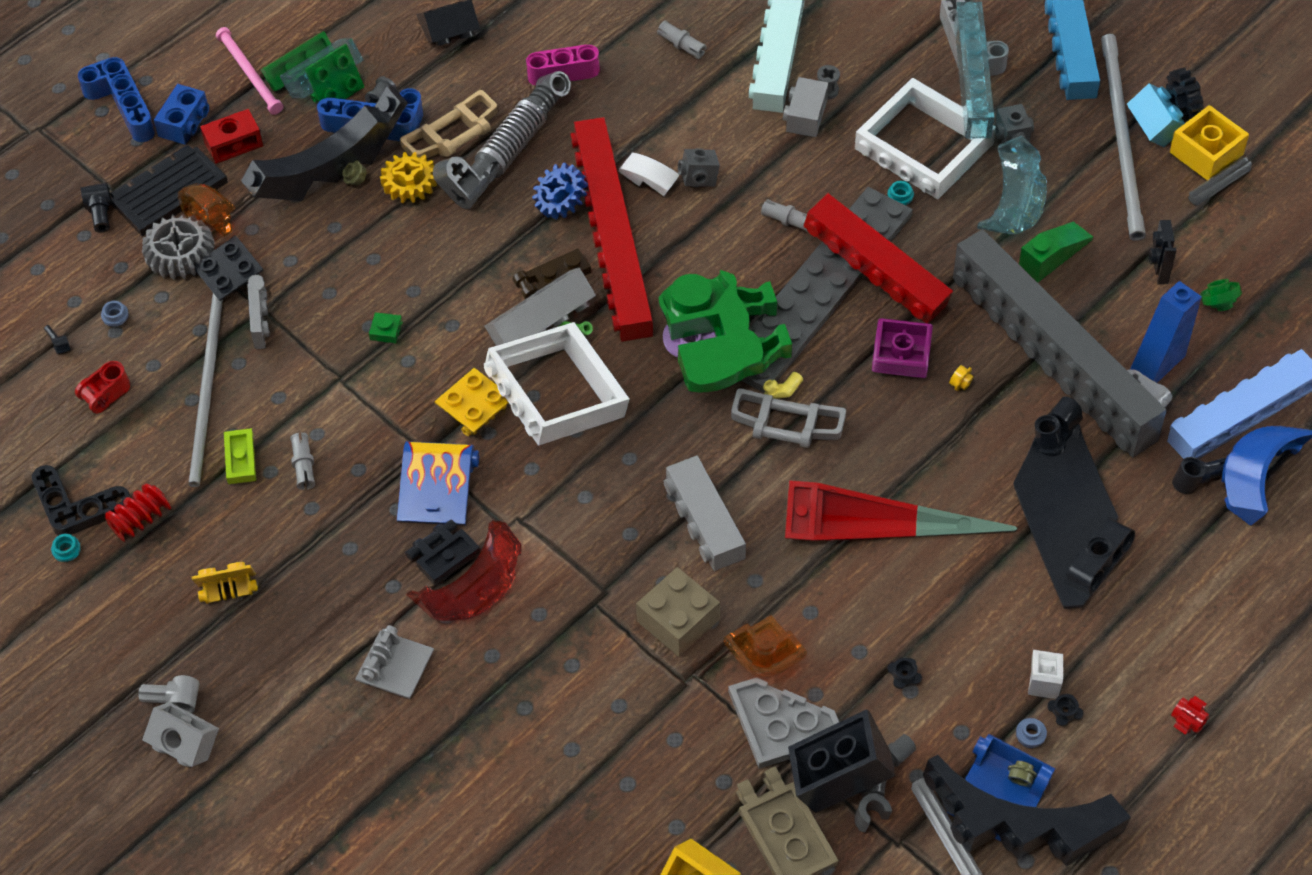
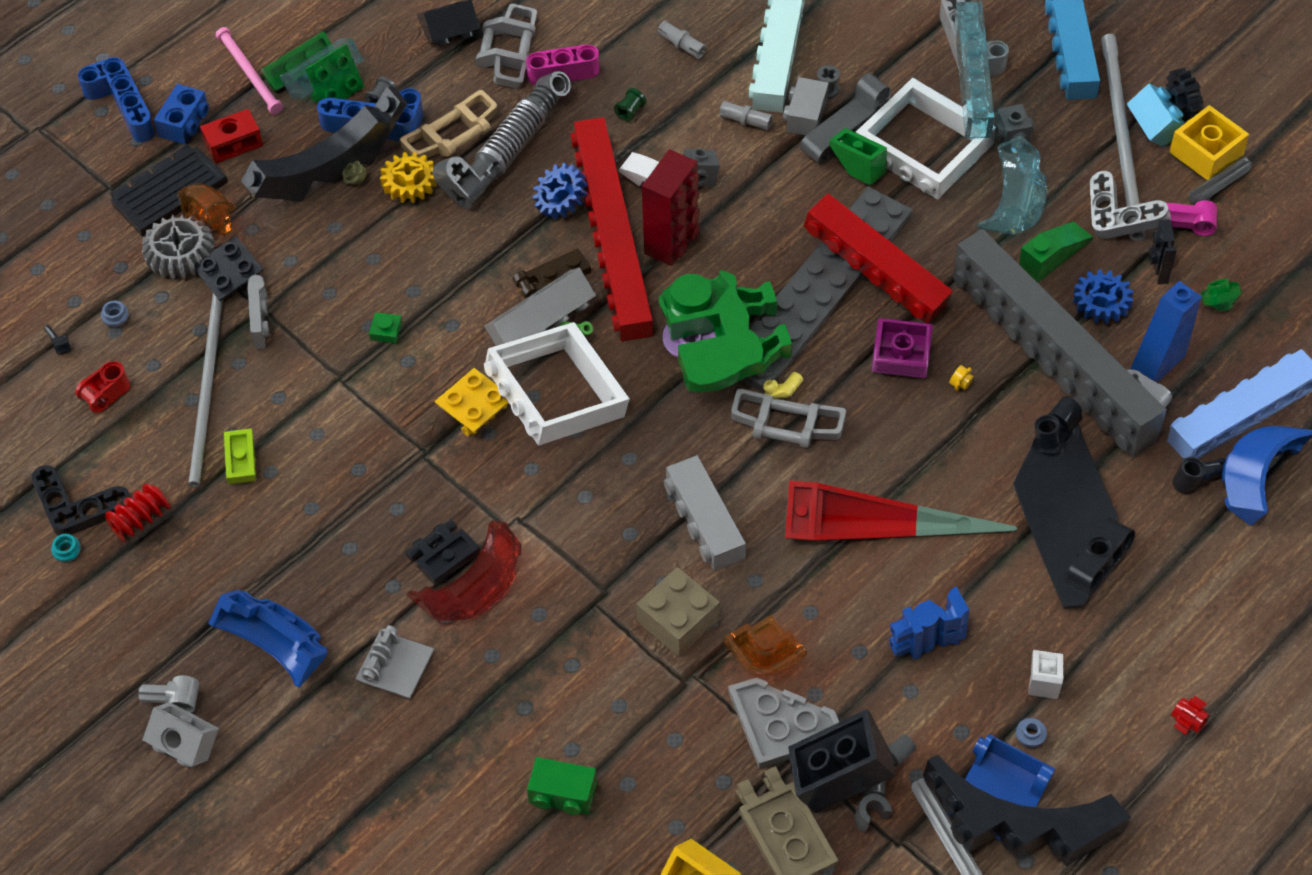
black pin [80,182,112,233] -> none
yellow hinge [192,562,258,604] -> none
light grey pin [290,433,315,490] -> none
door [397,441,479,525] -> none
light grey pin [761,199,808,232] -> none
teal plate [887,181,914,205] -> none
black plate [888,658,922,689] -> none
olive plate [1007,761,1037,787] -> none
black plate [1047,694,1083,726] -> none
none -> blue windscreen [208,590,328,688]
none -> light grey bar [475,4,537,89]
none -> green brick [527,757,597,815]
none -> dark green bush [614,88,647,122]
none -> dark red brick [642,149,700,266]
none -> light grey pin [720,100,773,131]
none -> dark grey beam [800,73,891,165]
none -> green slope [829,128,887,185]
none -> blue hips [889,586,969,659]
none -> blue gear [1073,269,1133,324]
none -> light grey beam [1090,171,1171,239]
none -> dark pink piece [1167,200,1217,236]

